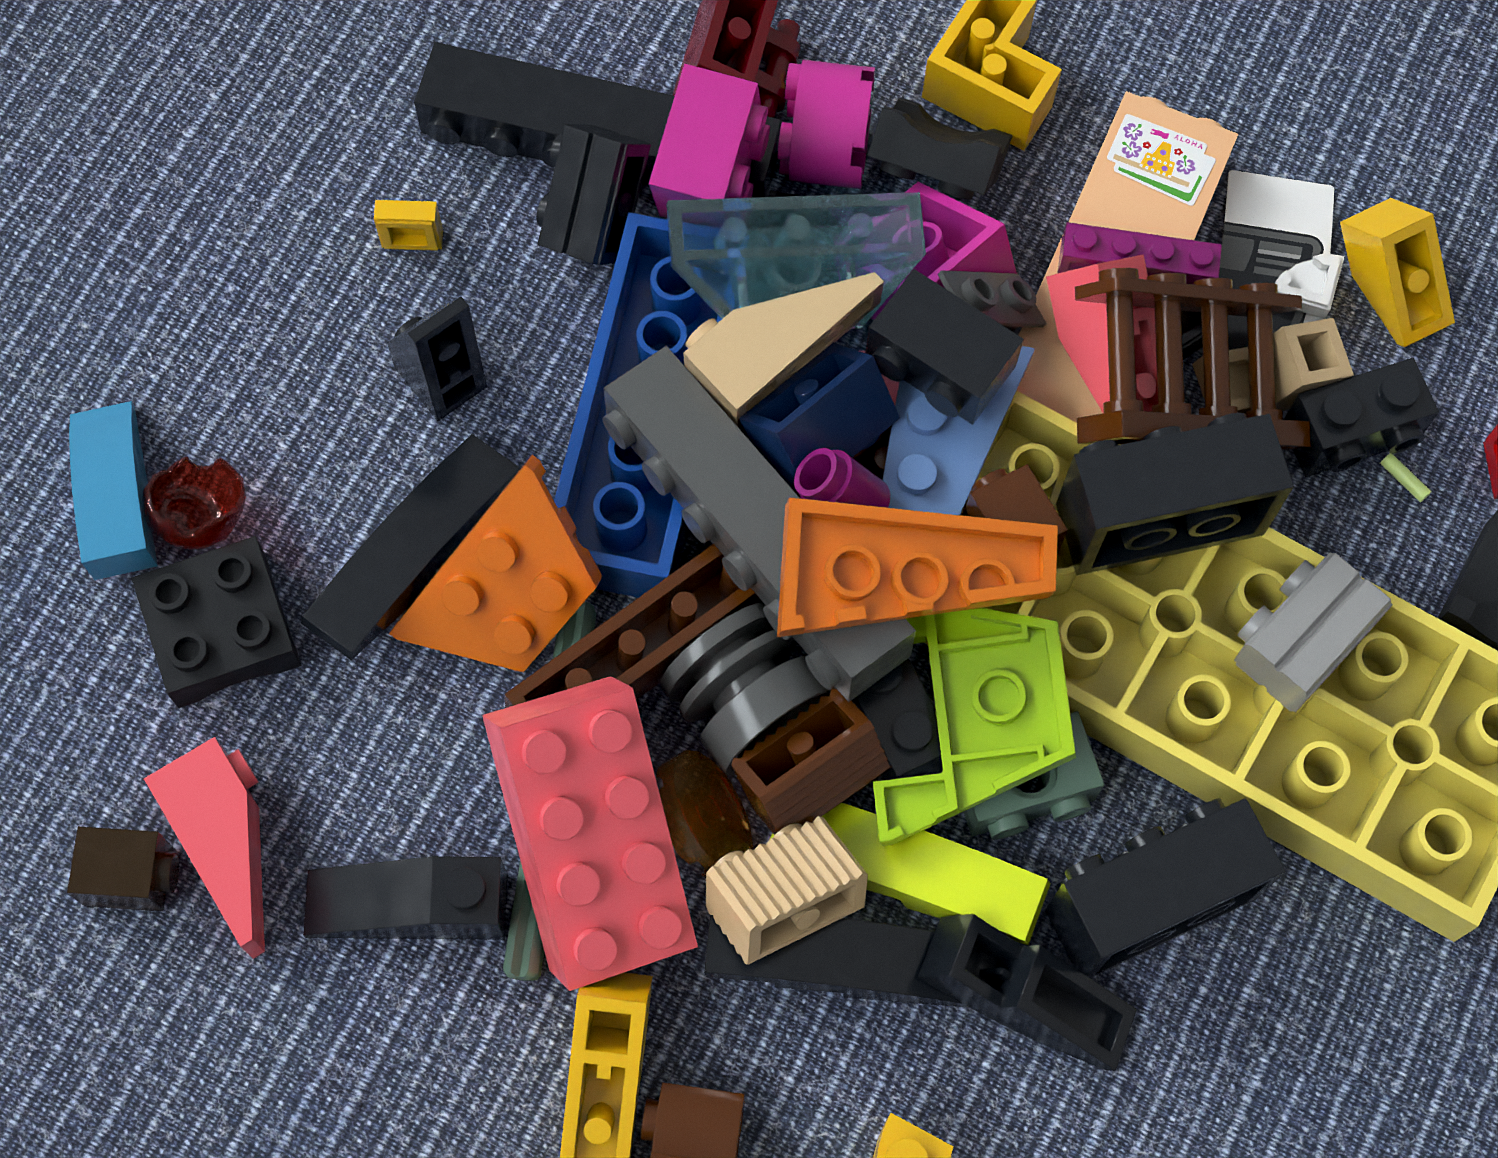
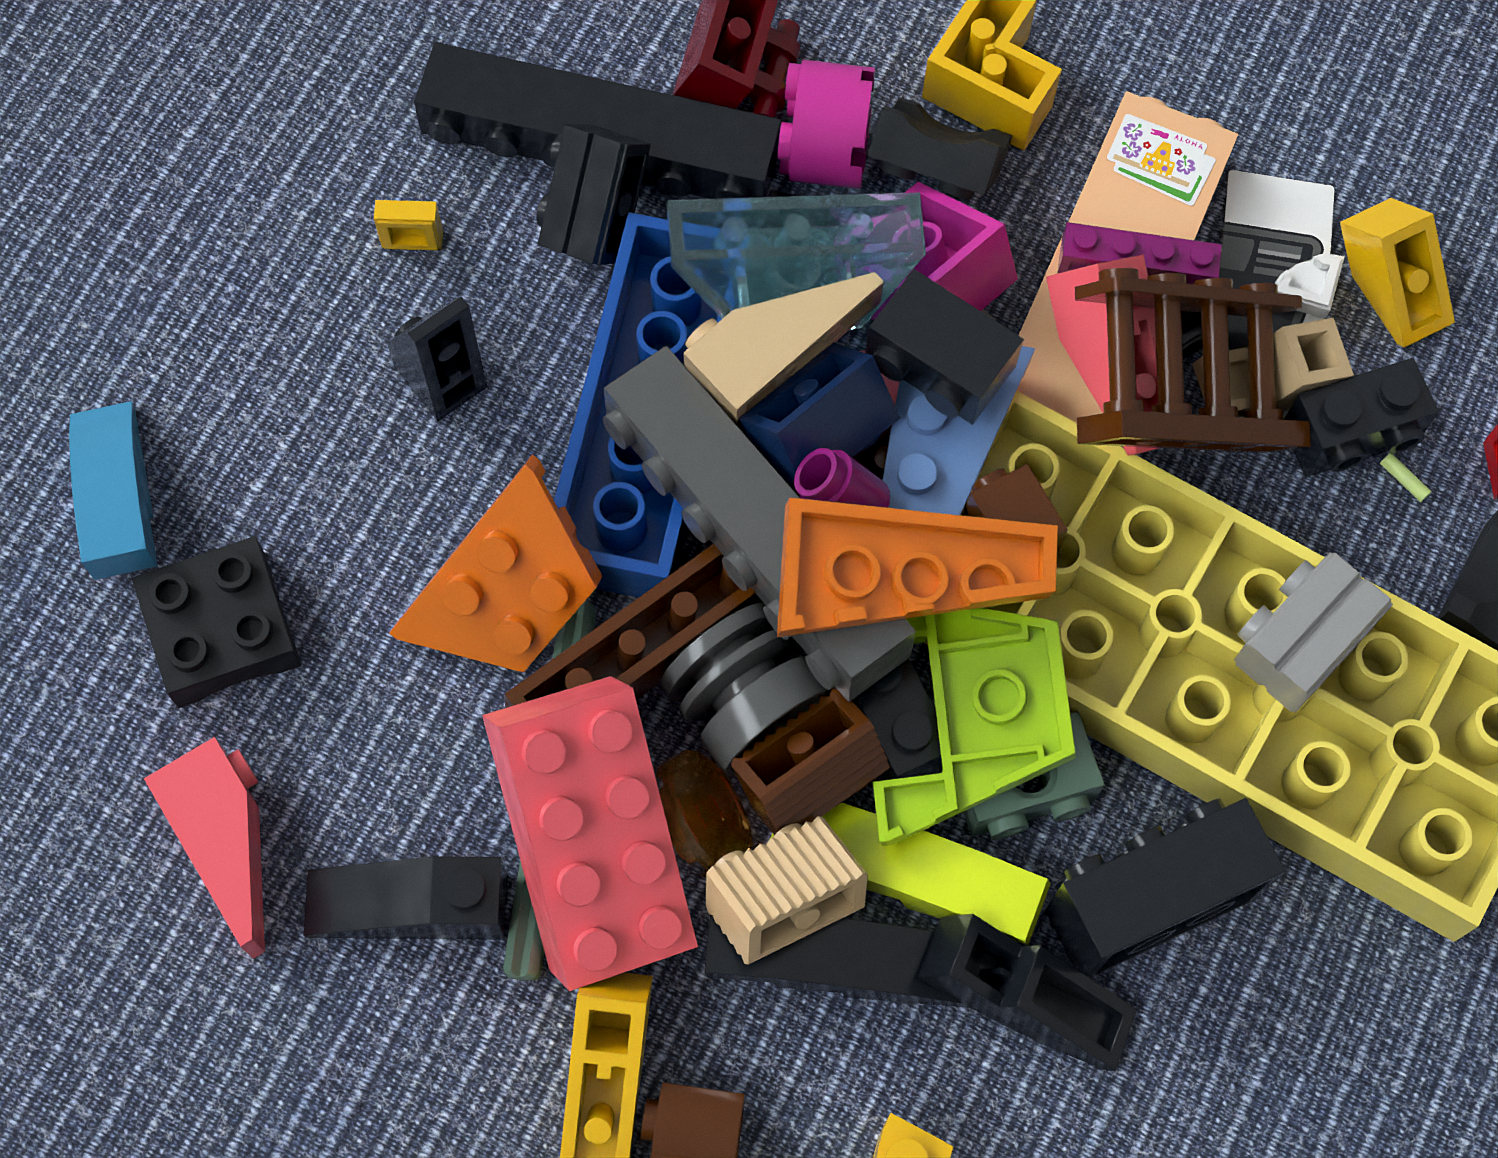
dark brown brick [67,826,179,912] -> none
clear red hair [142,457,246,550] -> none
black slope [301,434,521,660] -> none
dark pink brick [649,63,770,232] -> none
dark grey hinge [937,270,1047,332] -> none
black brick [1056,413,1294,575] -> none

